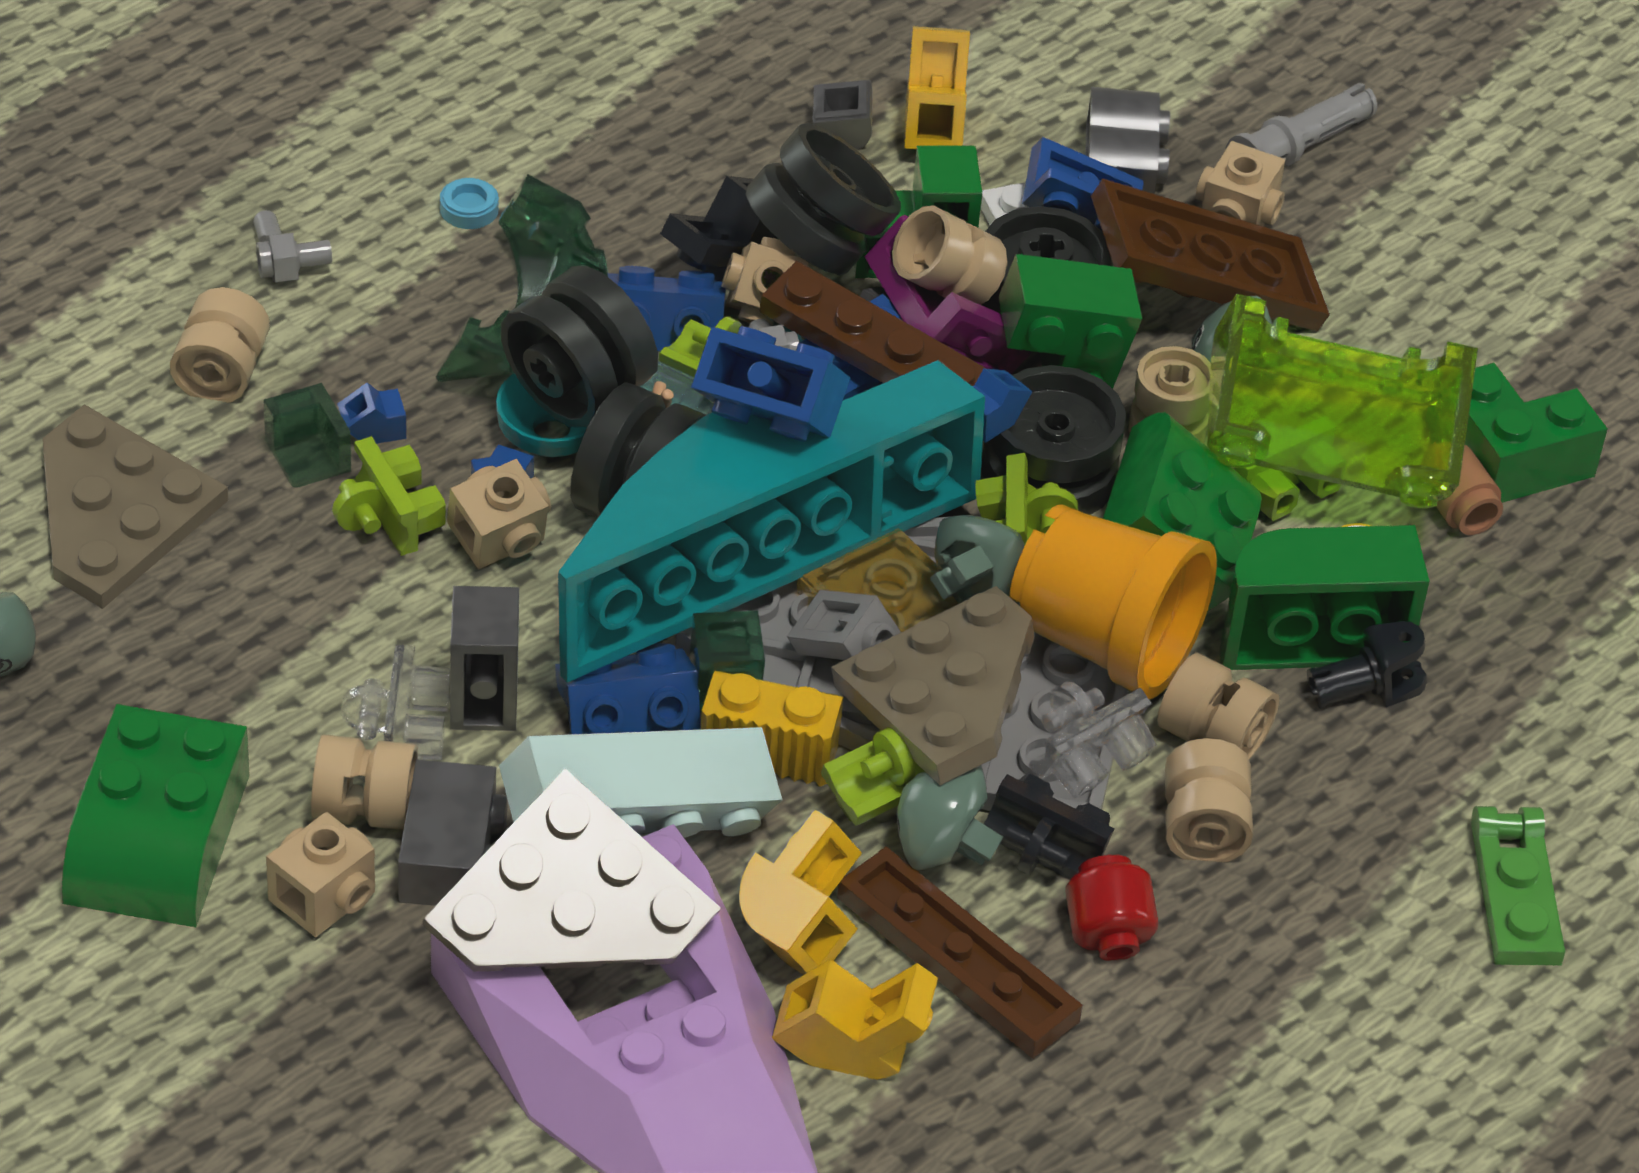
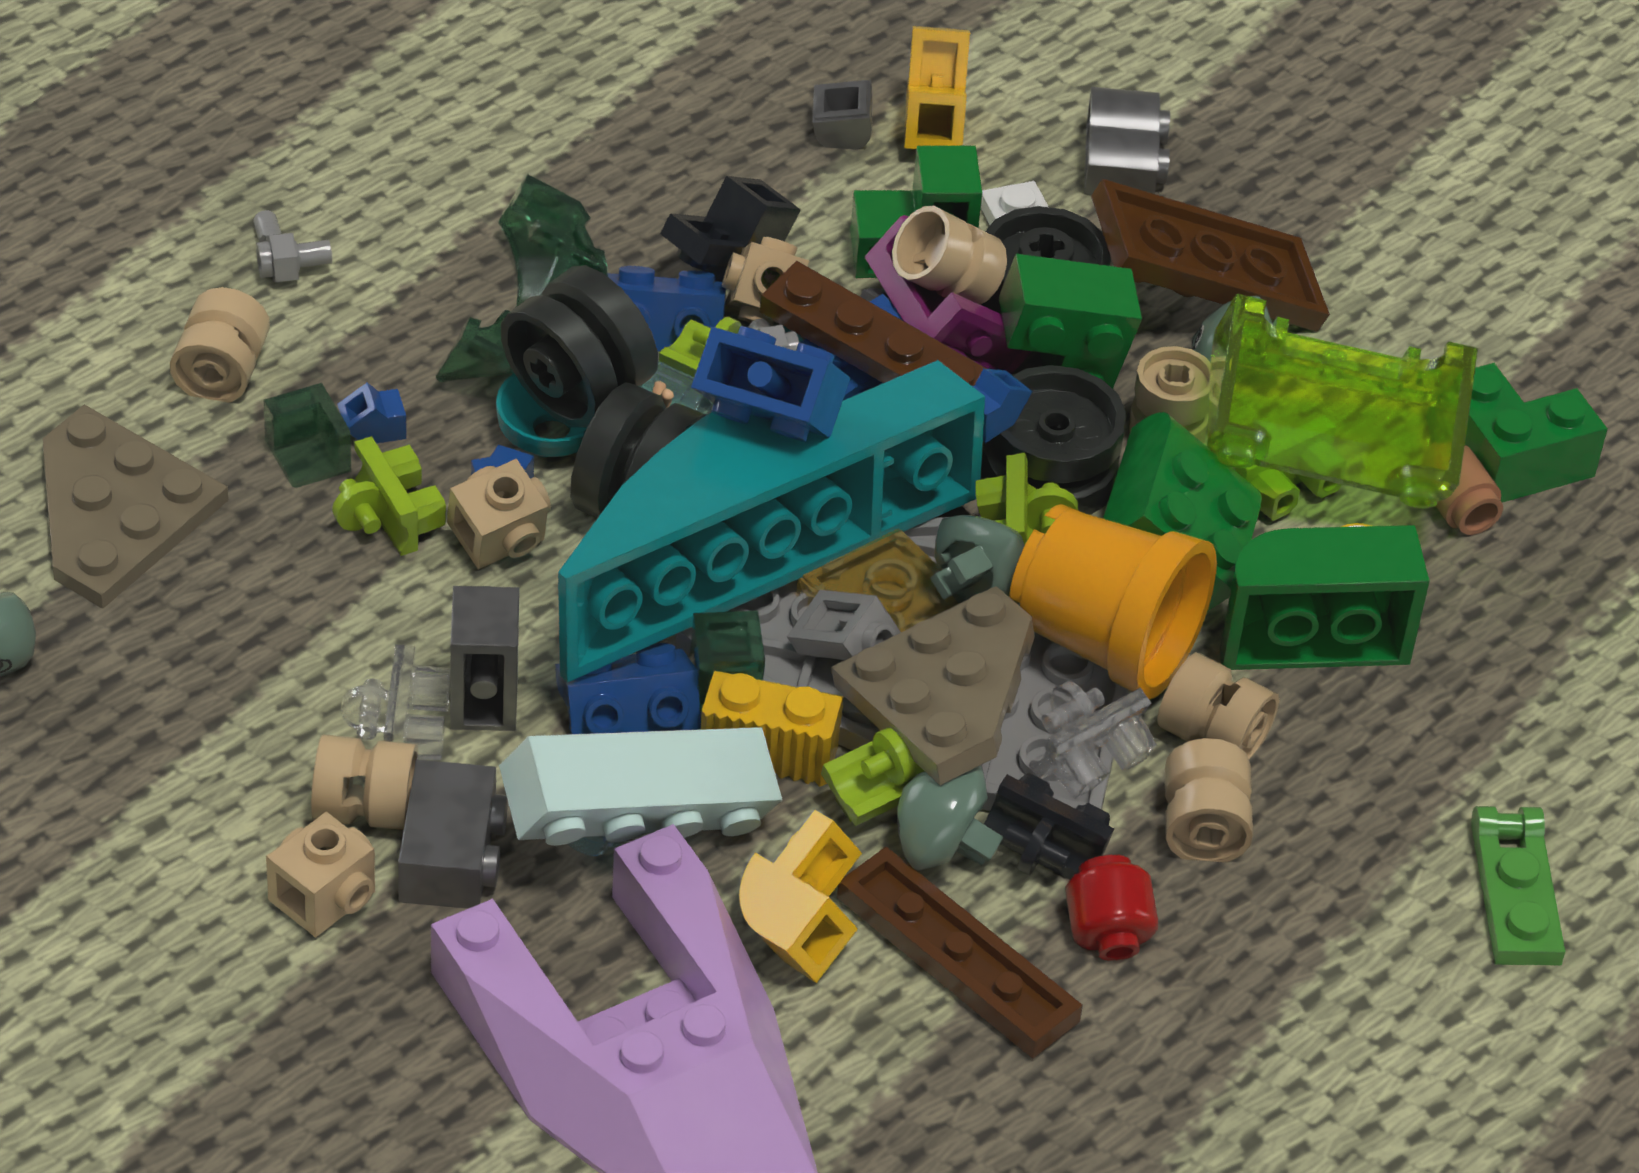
green brick [62,704,250,928] -> none
plate [422,769,721,972] -> none
medium azure tile [440,178,499,229] -> none
pearl dark grey wheel [746,123,901,275] -> none
yellow brick [772,959,938,1080] -> none
blue bracket [1022,137,1144,232] -> none
tan brick [1196,141,1286,226] -> none
light grey pin [1226,83,1377,166] -> none
black piece [1307,621,1427,709] -> none

